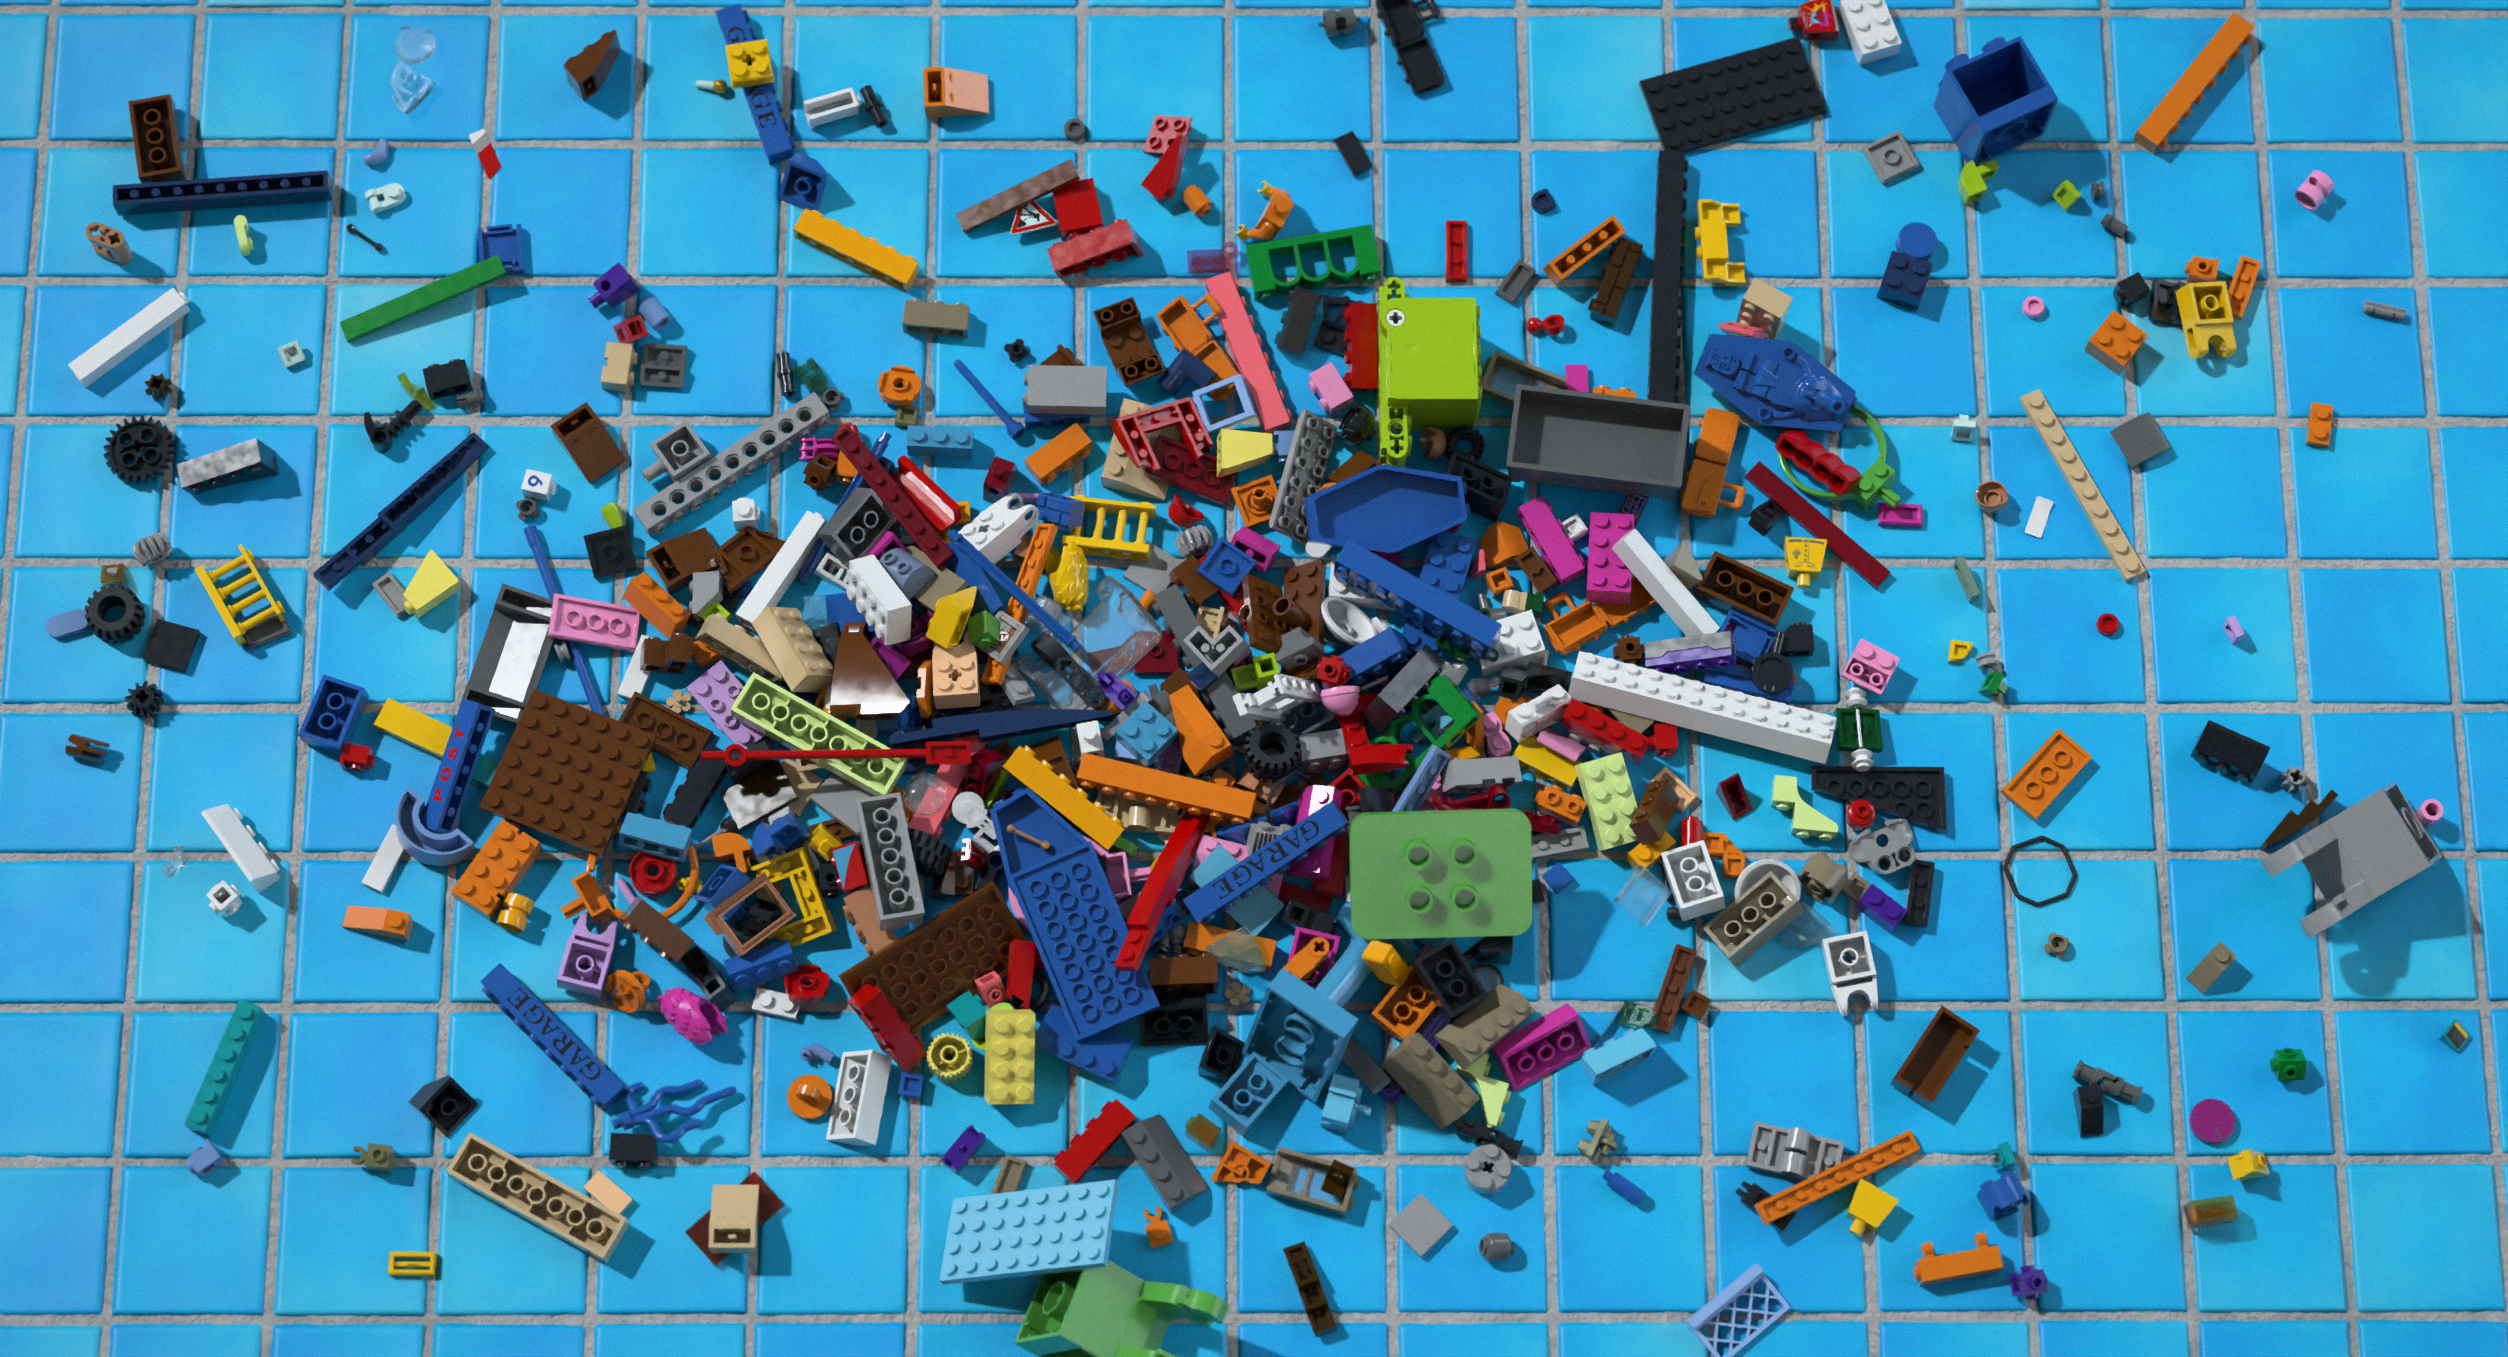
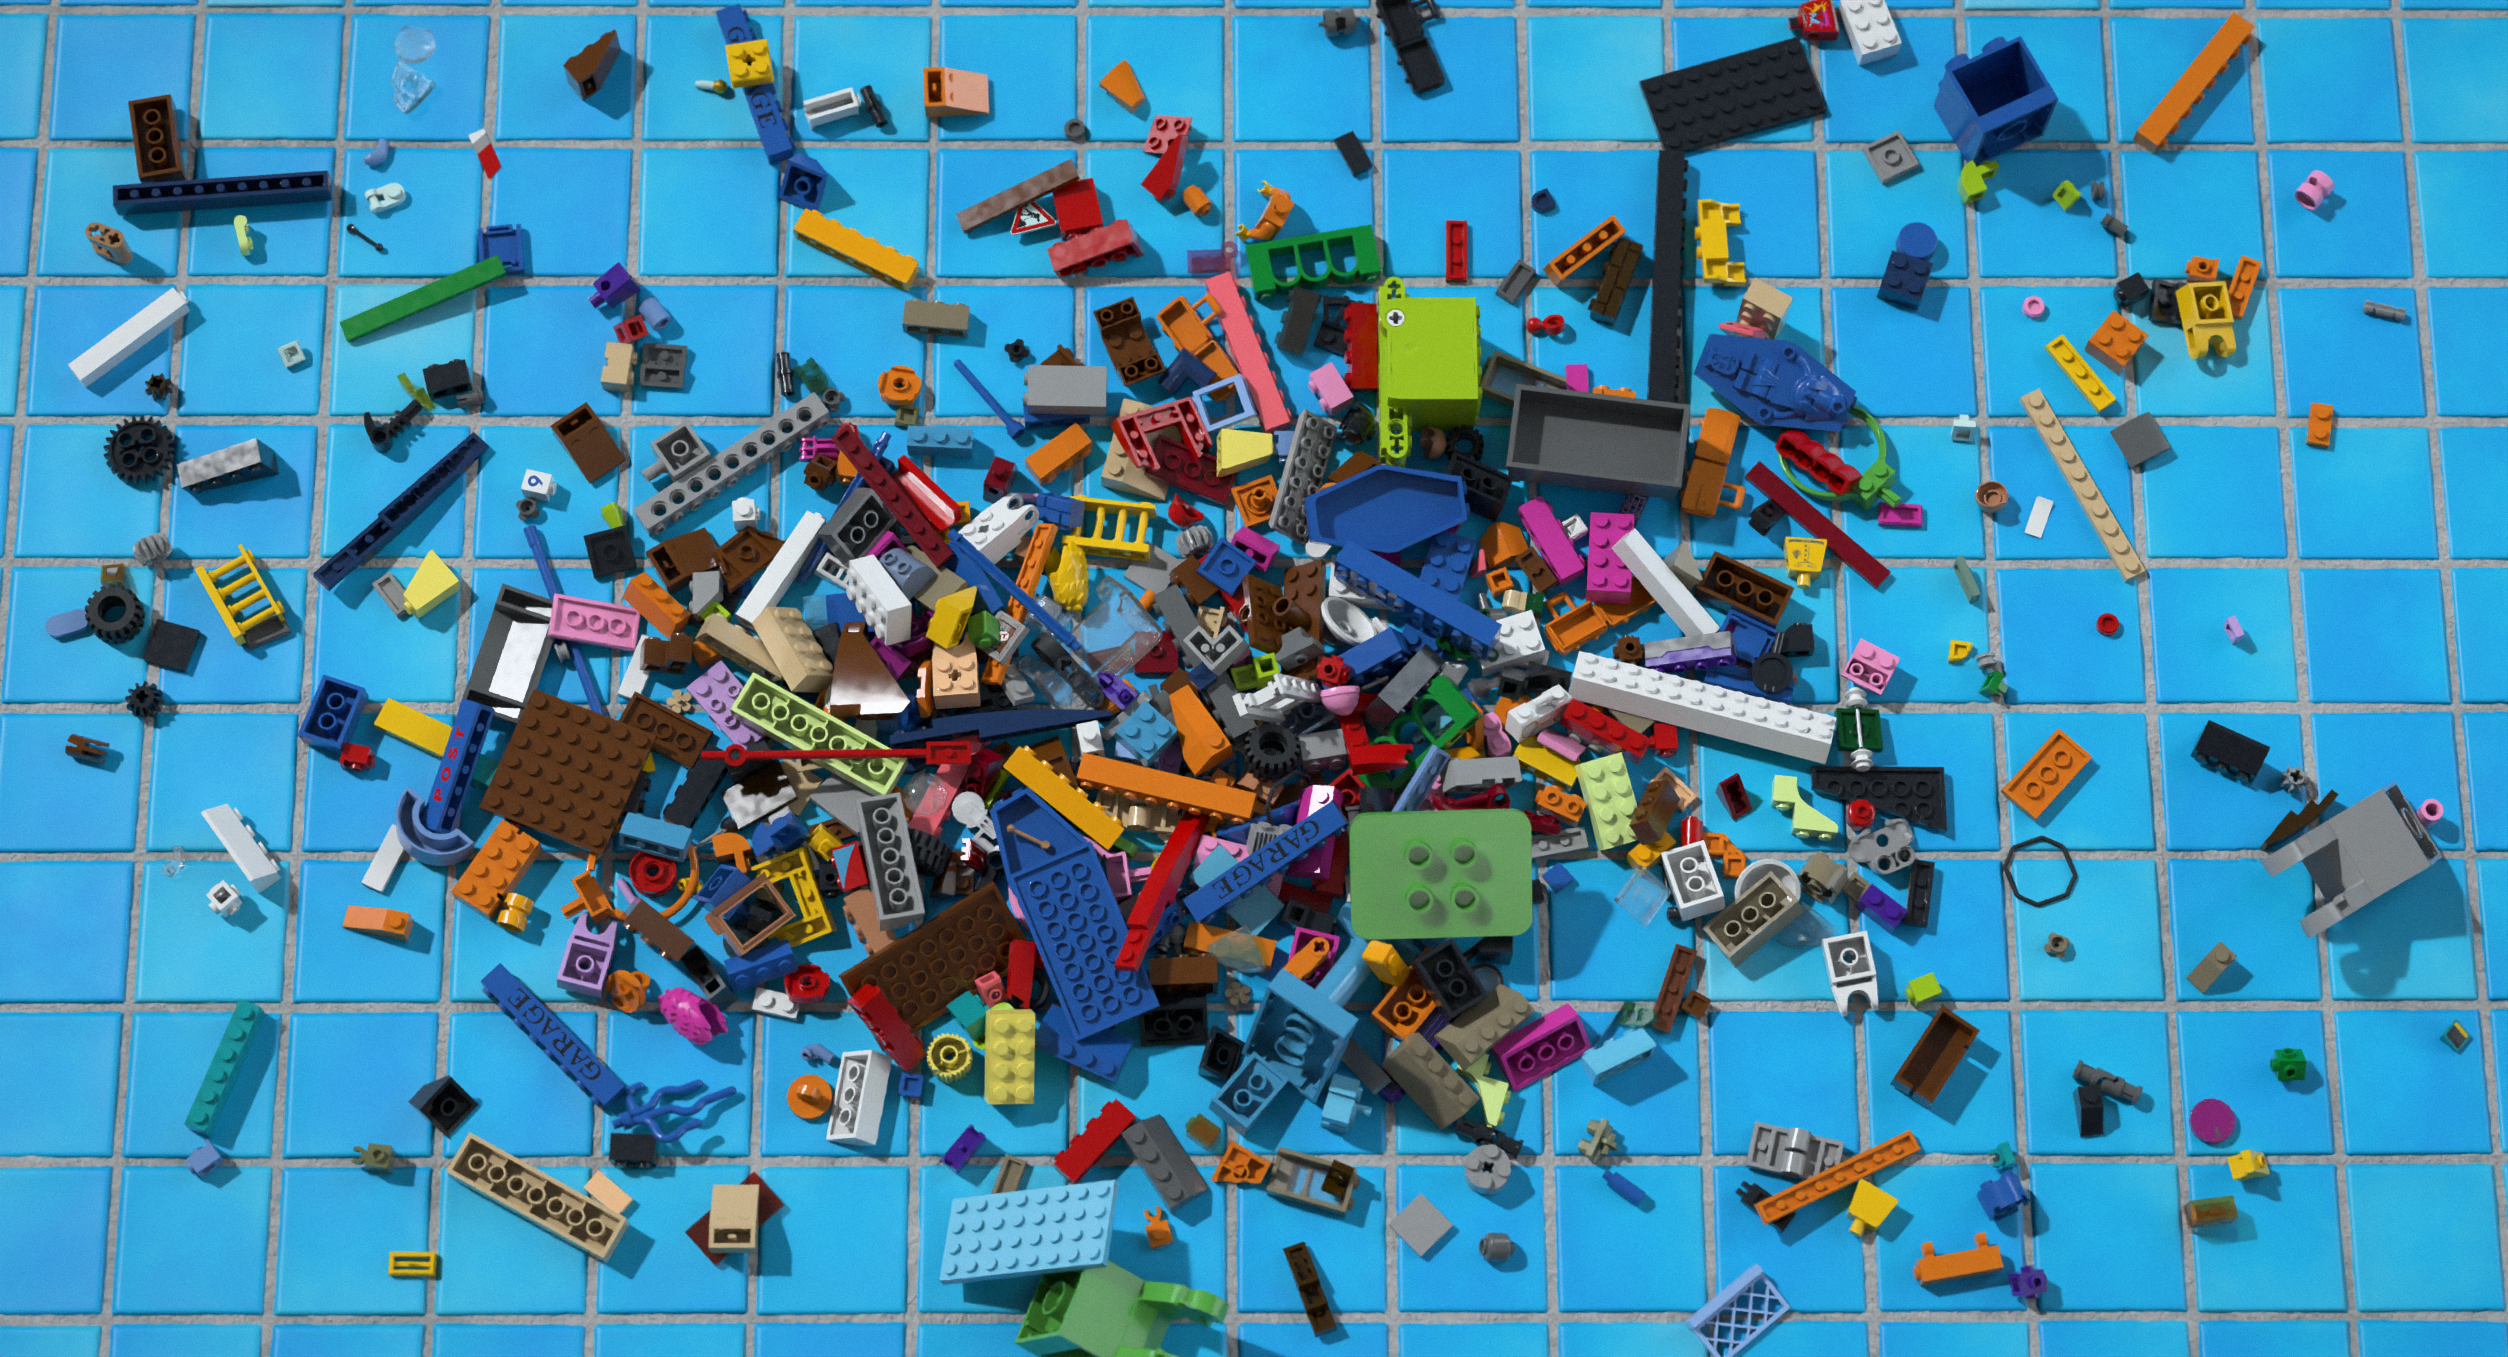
none -> orange slope [1099,60,1145,114]
none -> lime brick [1904,972,1942,1007]
none -> yellow plate [2044,334,2116,413]

